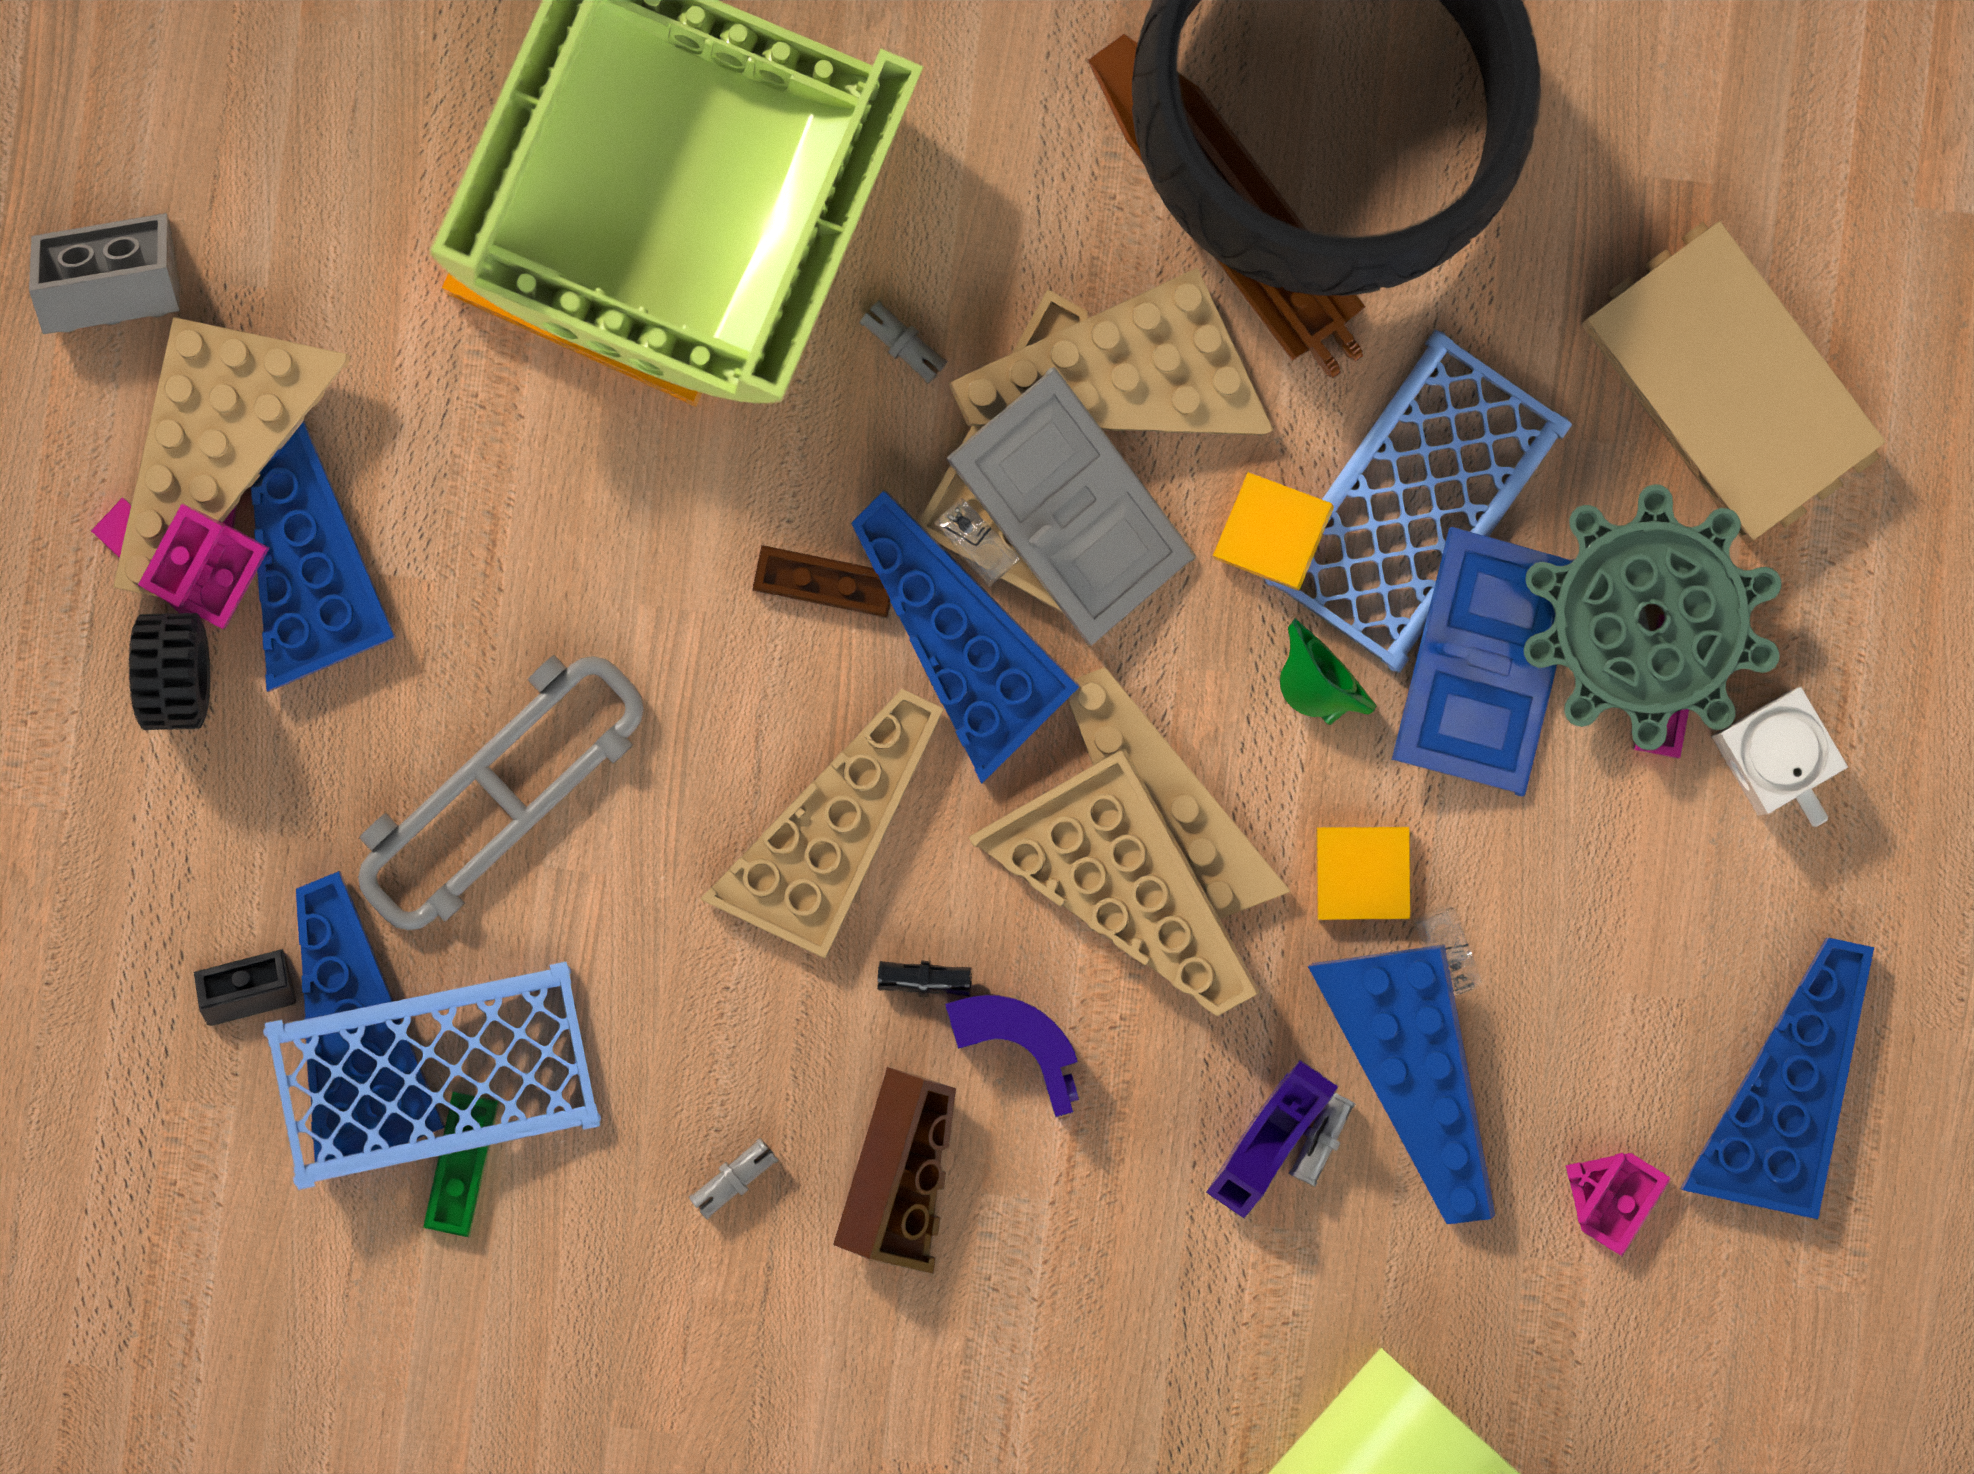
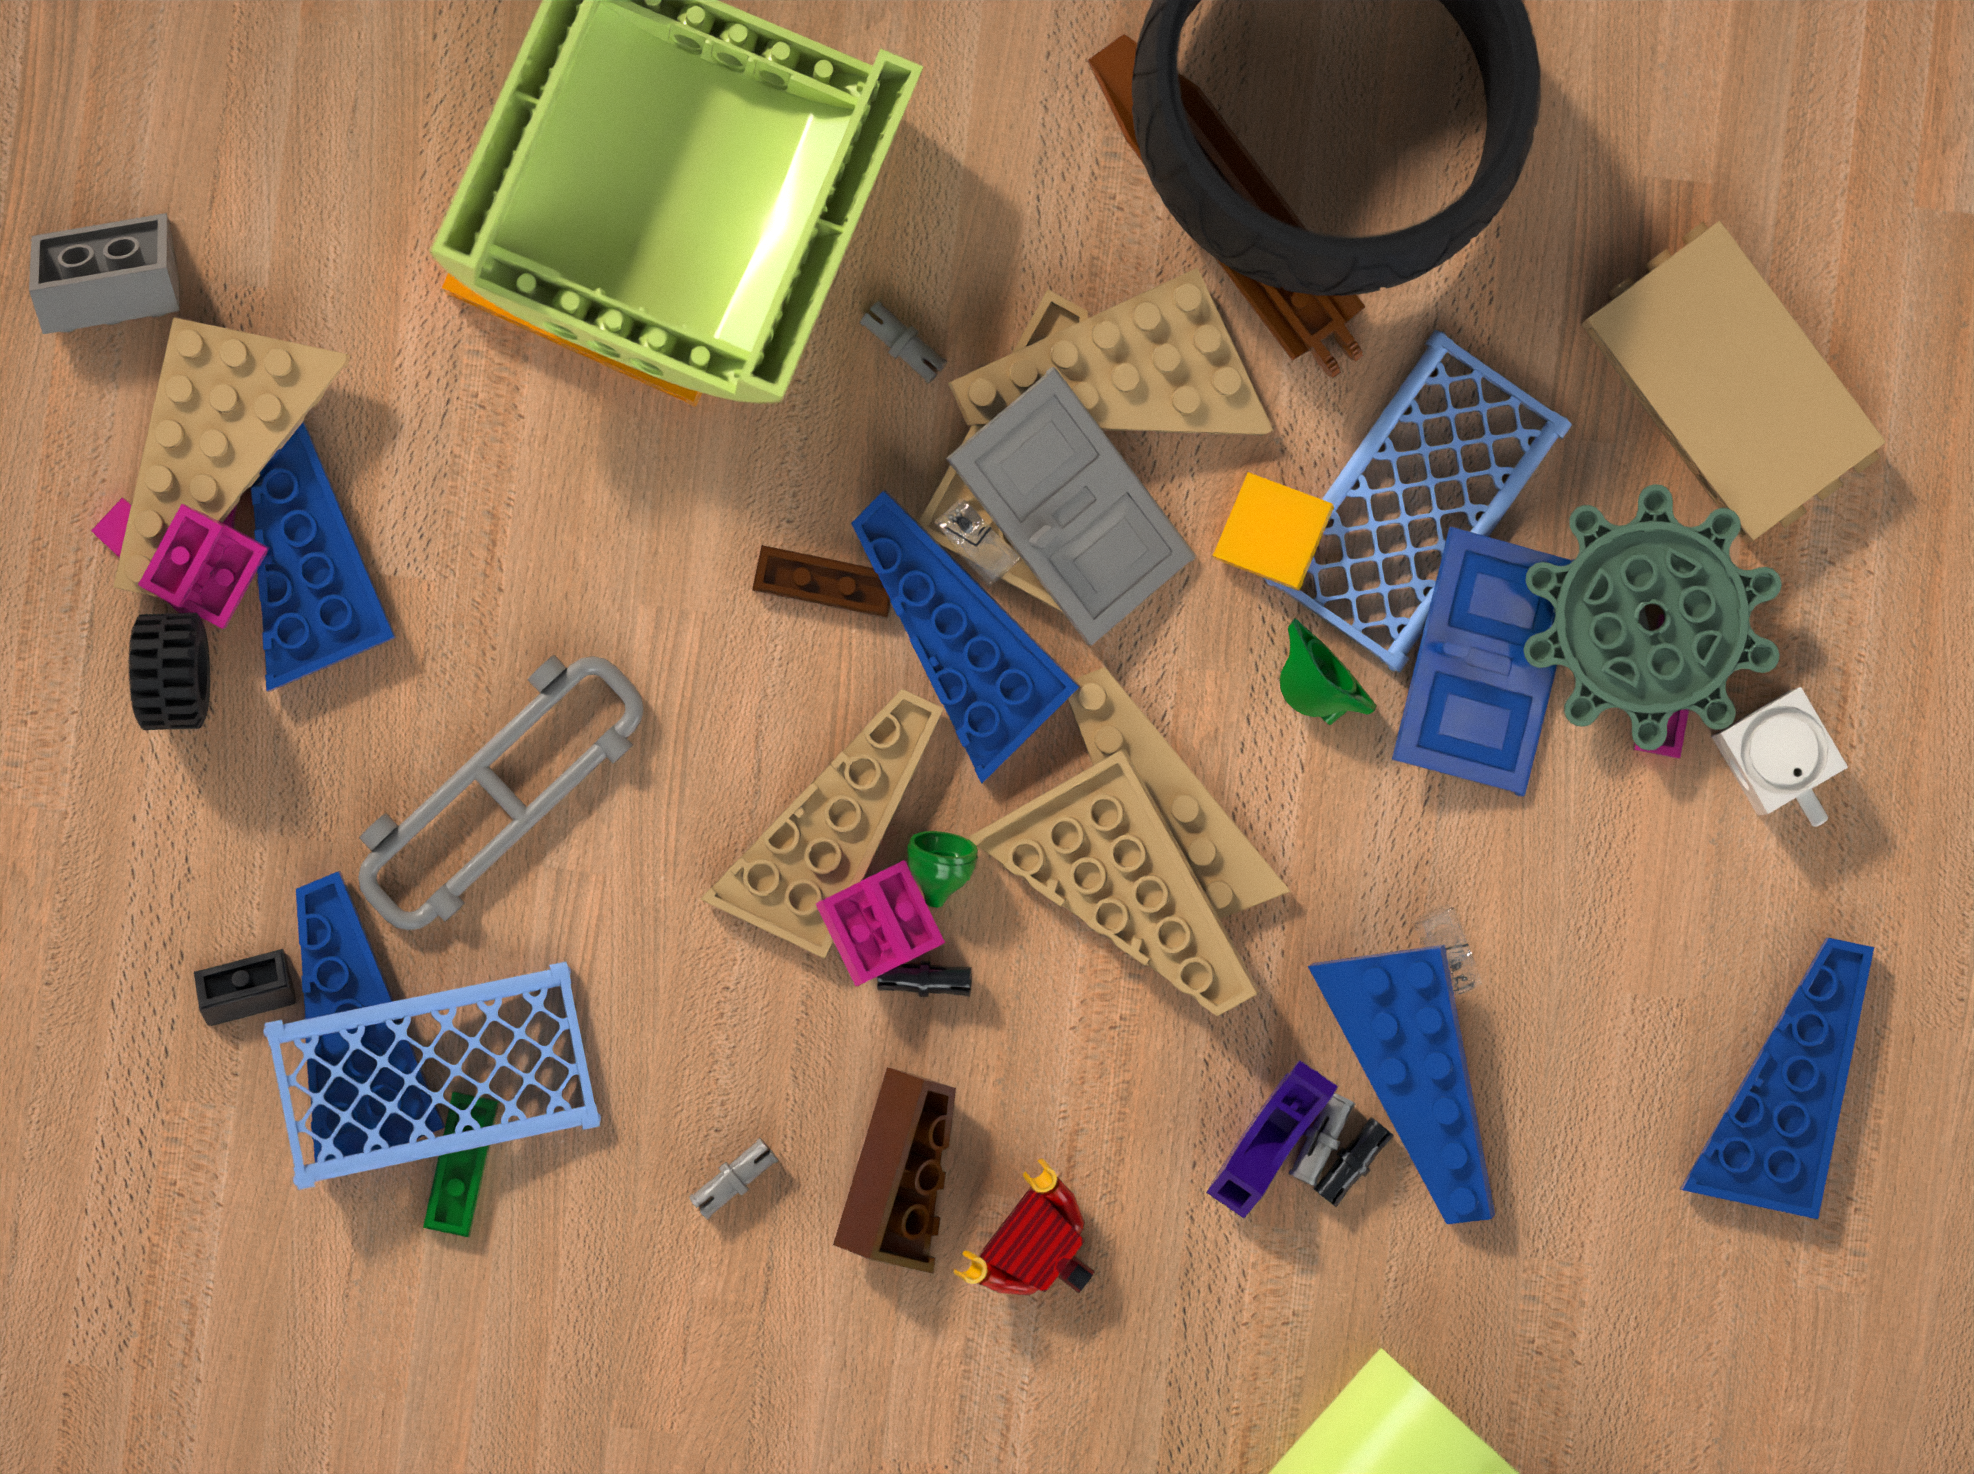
dark purple arch [945,995,1079,1117] -> none
yellow tile [1316,827,1410,920] -> none
dark pink slope [1566,1153,1671,1257] -> none
none -> dark pink slope [815,860,945,987]
none -> green helmet [907,831,978,908]
none -> torso [953,1158,1095,1296]
none -> black pin [1313,1117,1394,1207]

